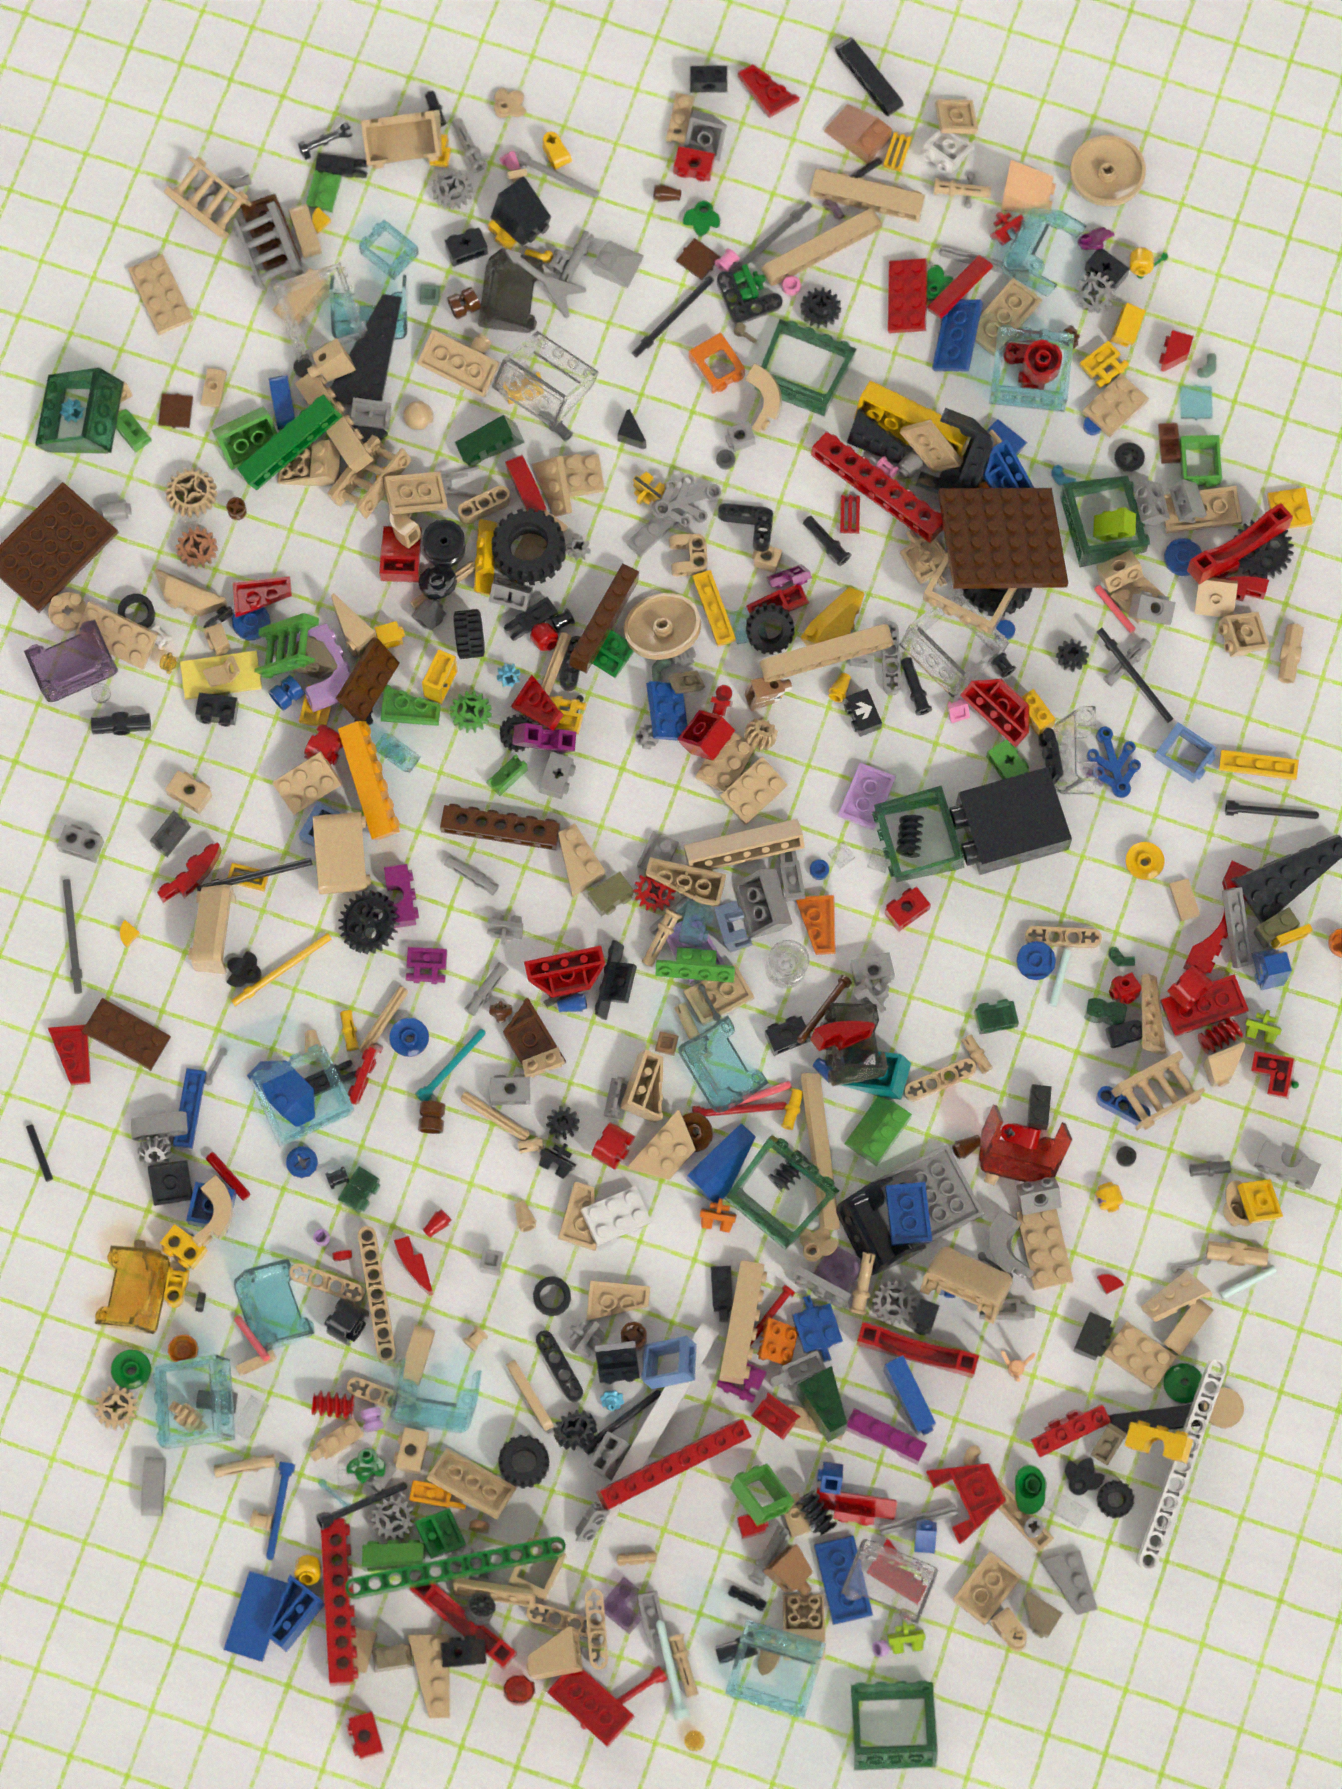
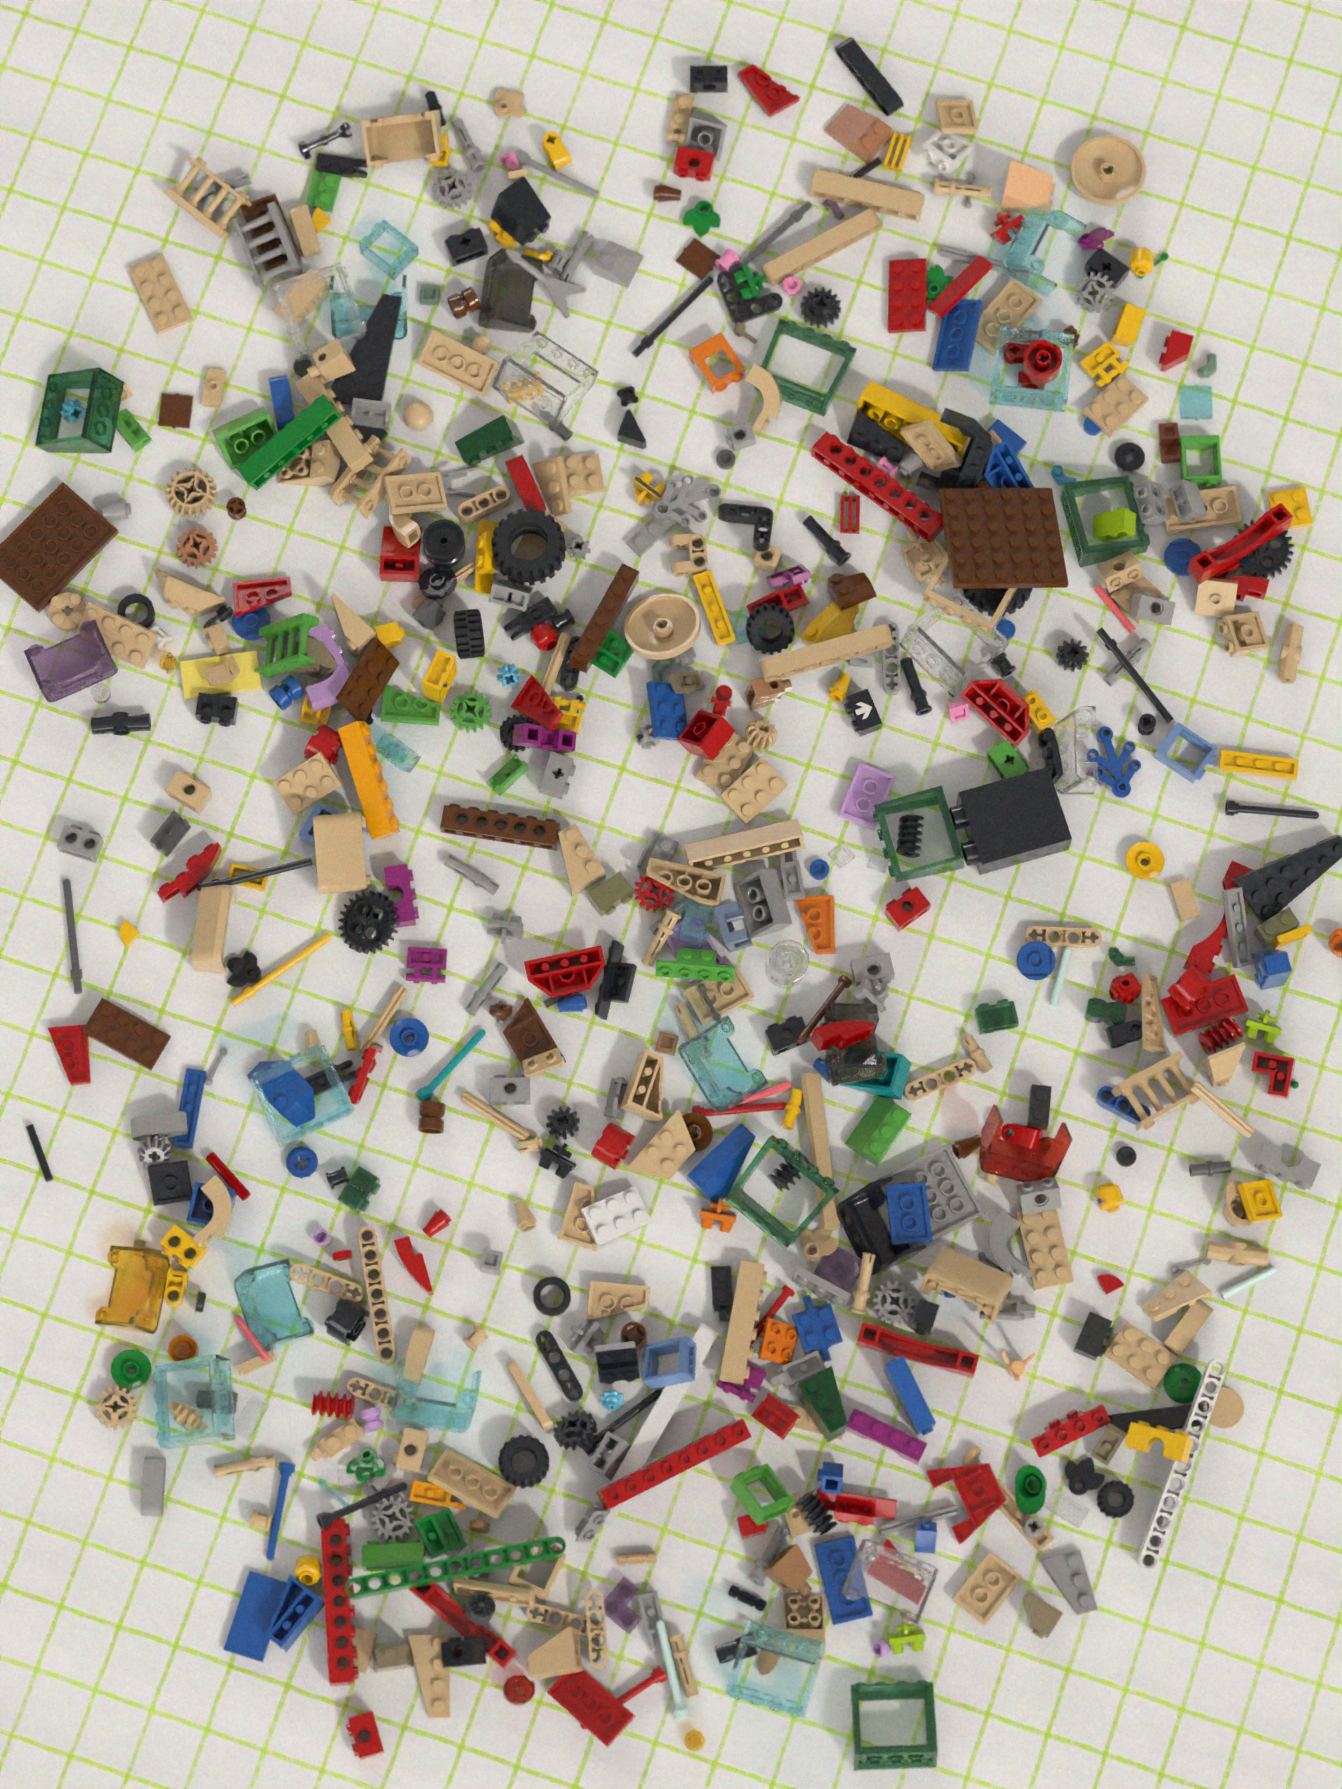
tan piece [991,1607,1027,1652] -> none
none -> black plate [617,386,639,407]
none -> reddish brown slope [826,572,877,611]
none -> black bush [1137,713,1156,736]
none -> tan axle [1190,1081,1254,1138]

